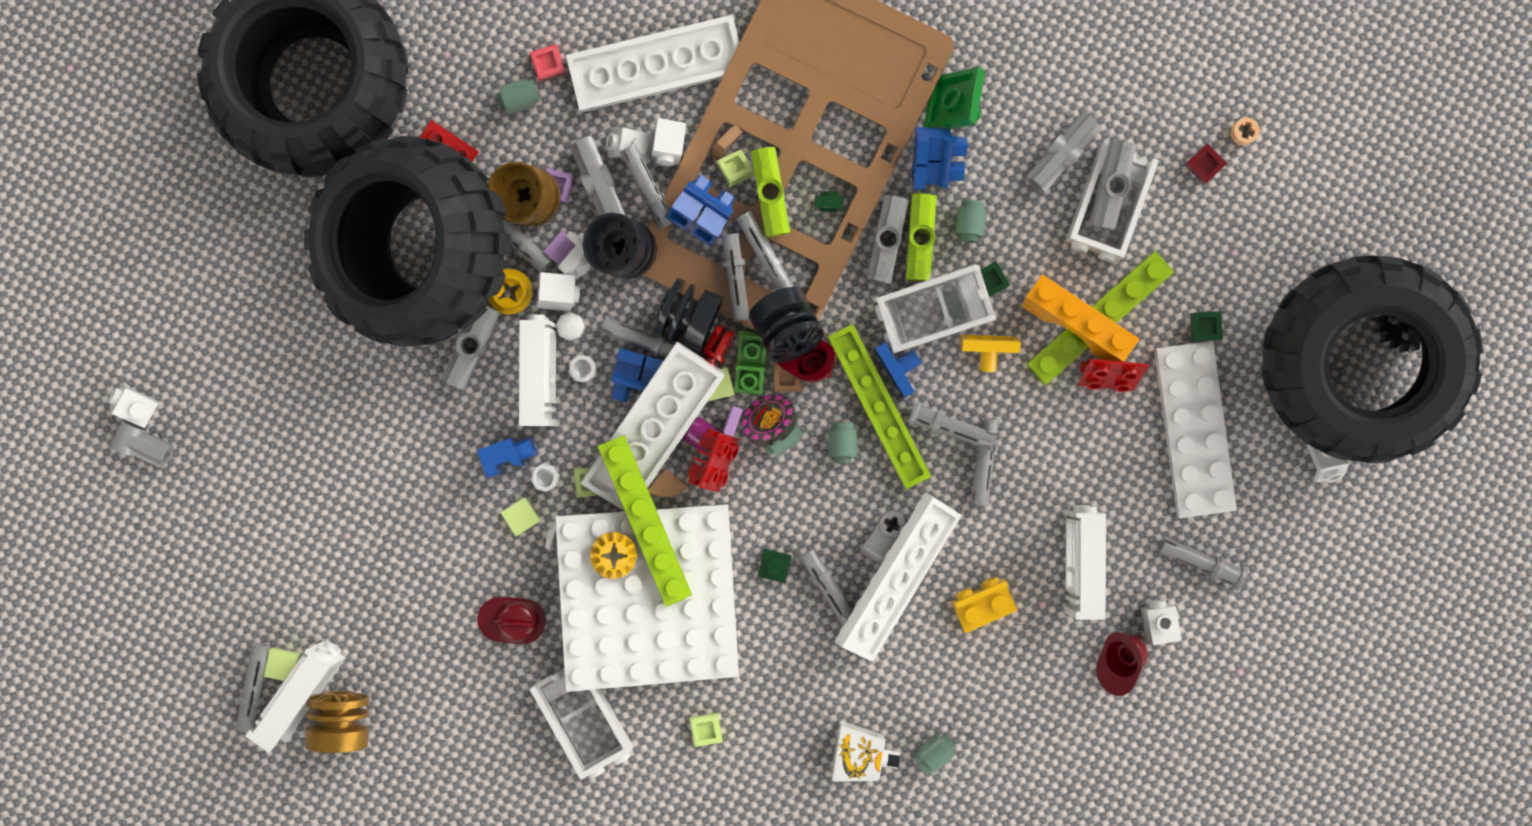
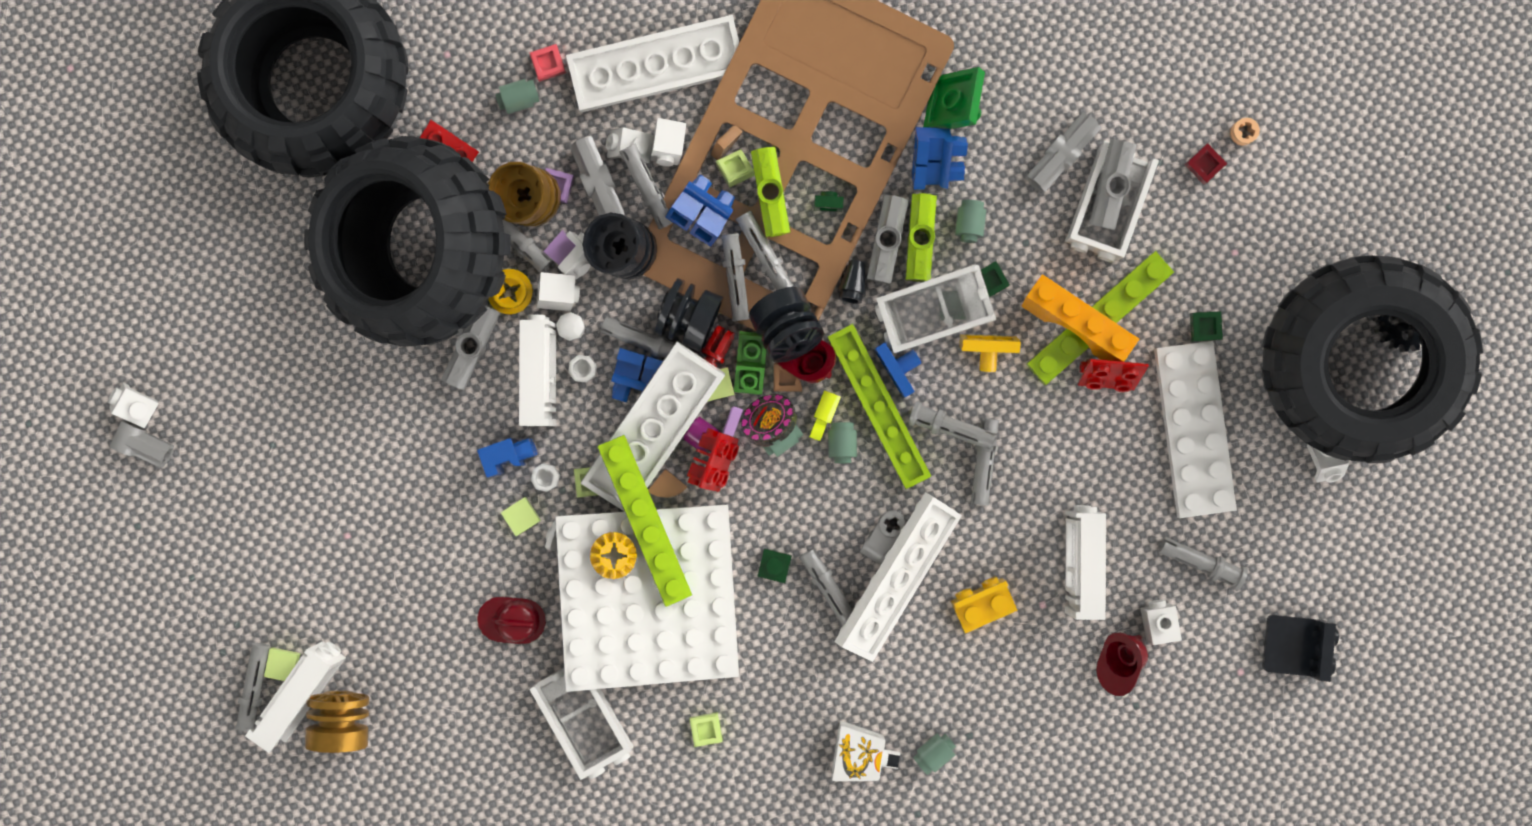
none -> neon yellow bar [809,390,841,441]
none -> black cone [838,260,866,304]
none -> black bracket [1262,615,1339,682]

